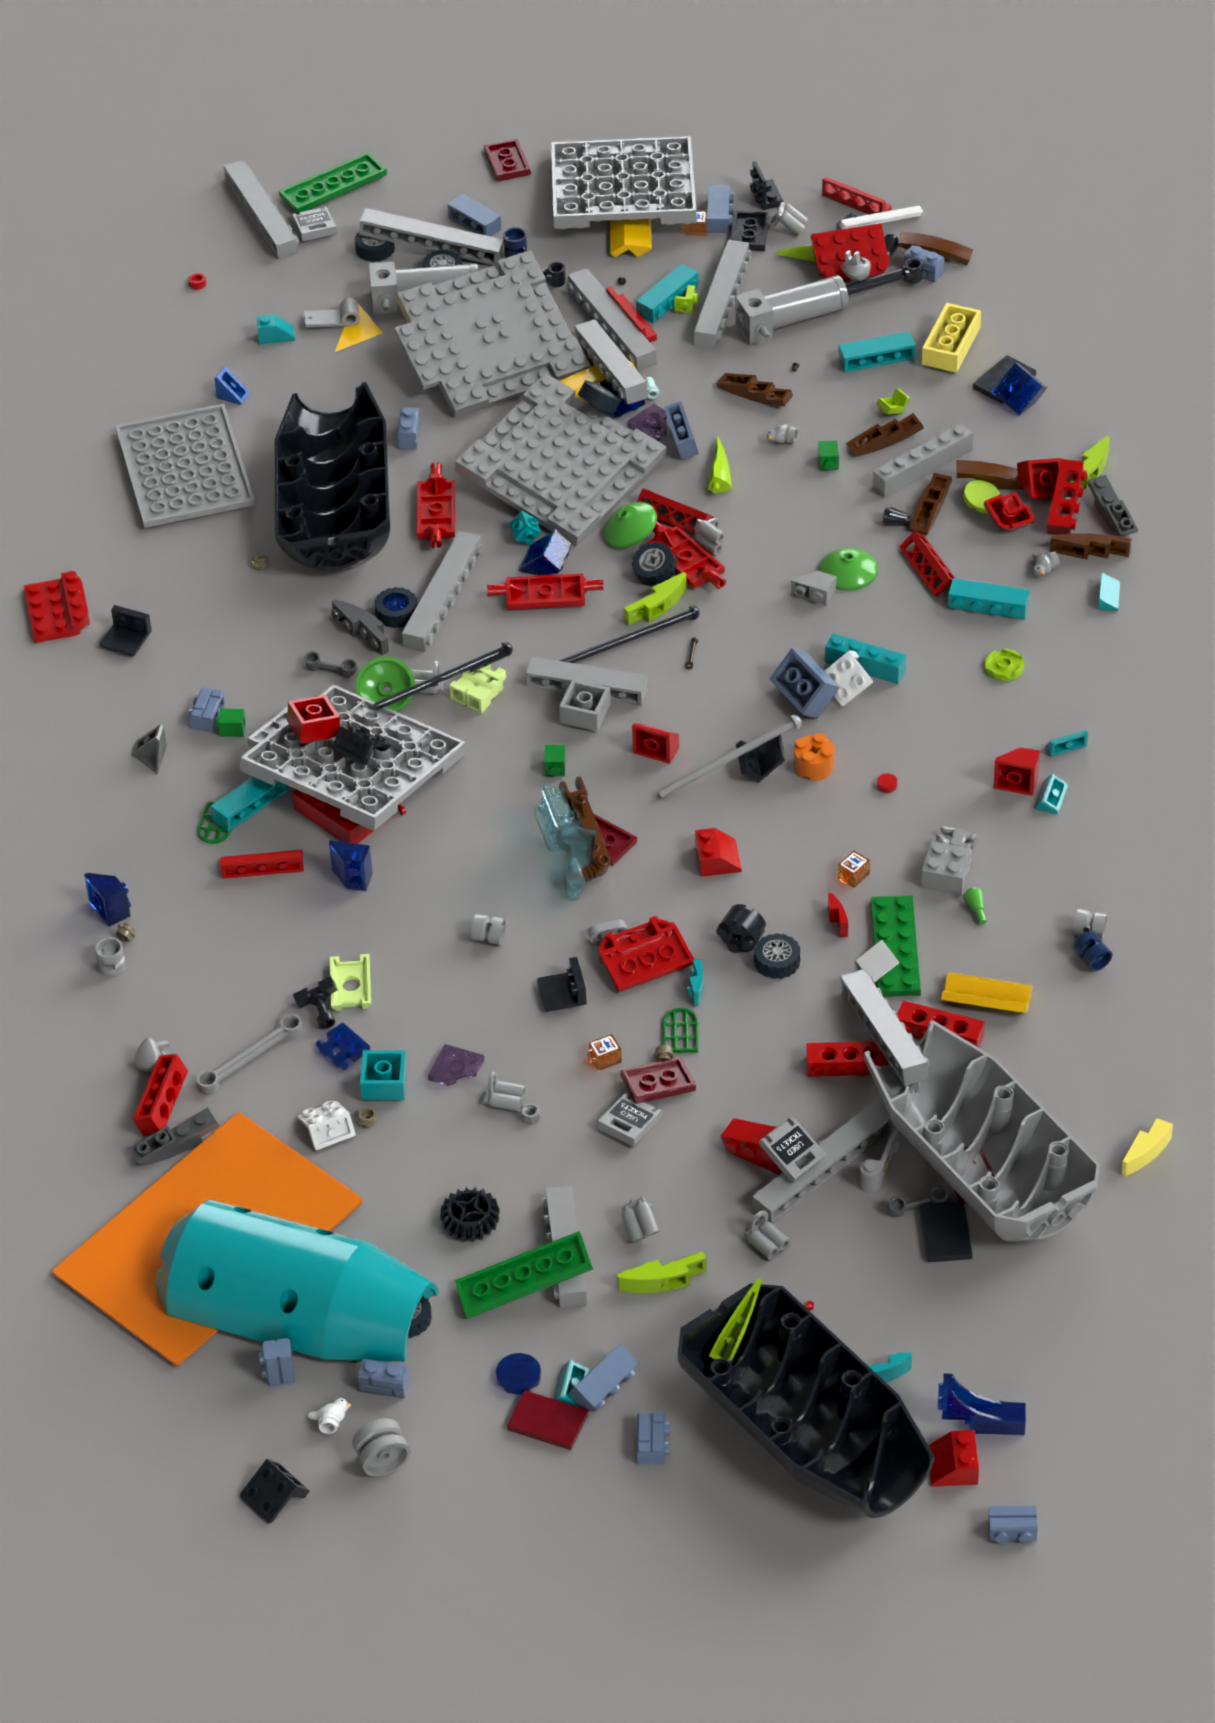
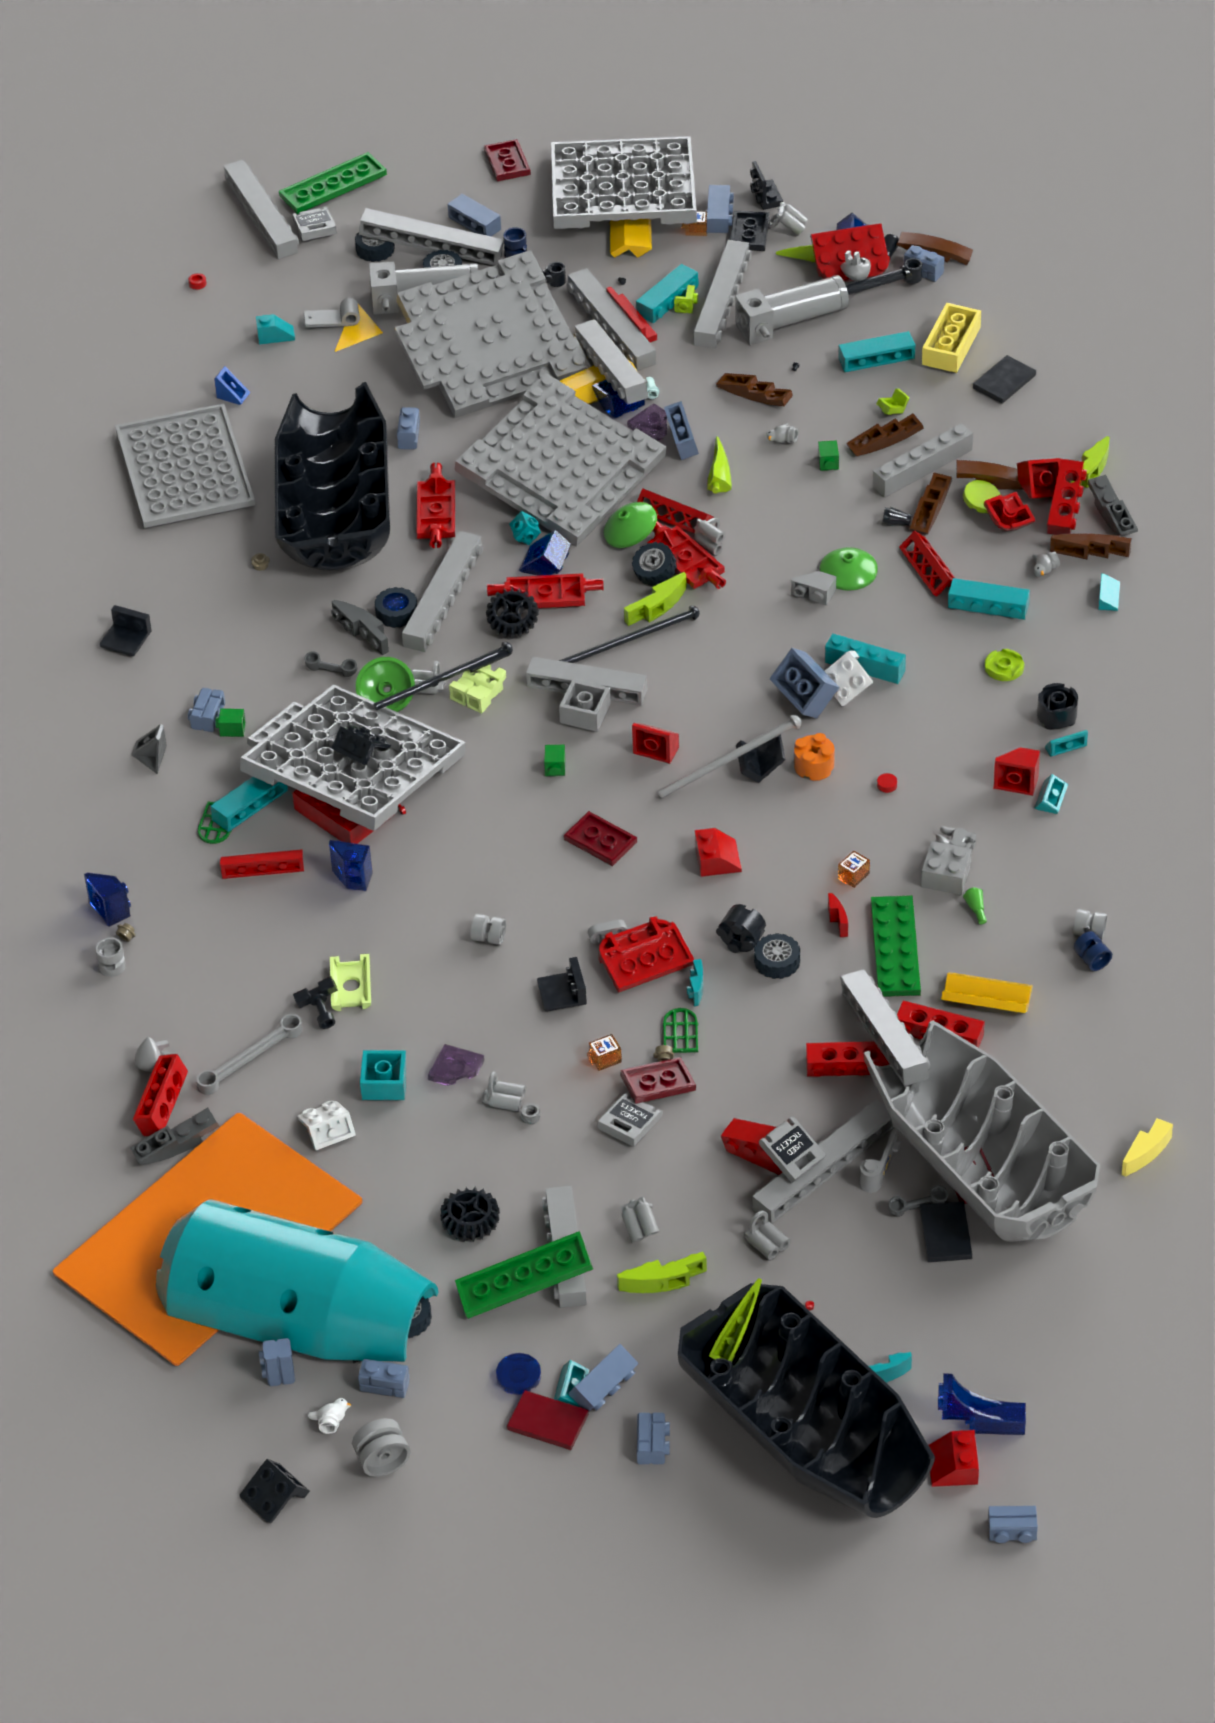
red plate [23,571,90,643] -> none
red brick [287,695,340,743] -> none
clear blue plate [315,1022,370,1070] -> none
dark tan plate [357,1107,379,1127] -> none
clear light blue piece [534,776,611,901] -> none
black wheel [578,380,621,414] -> none
dark brown hinge [686,637,698,669] -> none
red fence [822,176,892,215] -> none
white axle [839,206,923,229] -> none
white window [856,940,899,983] -> none
clear blue slope [992,363,1048,416] -> none
none -> black gear [486,587,539,639]
none -> black brick [1037,683,1078,730]

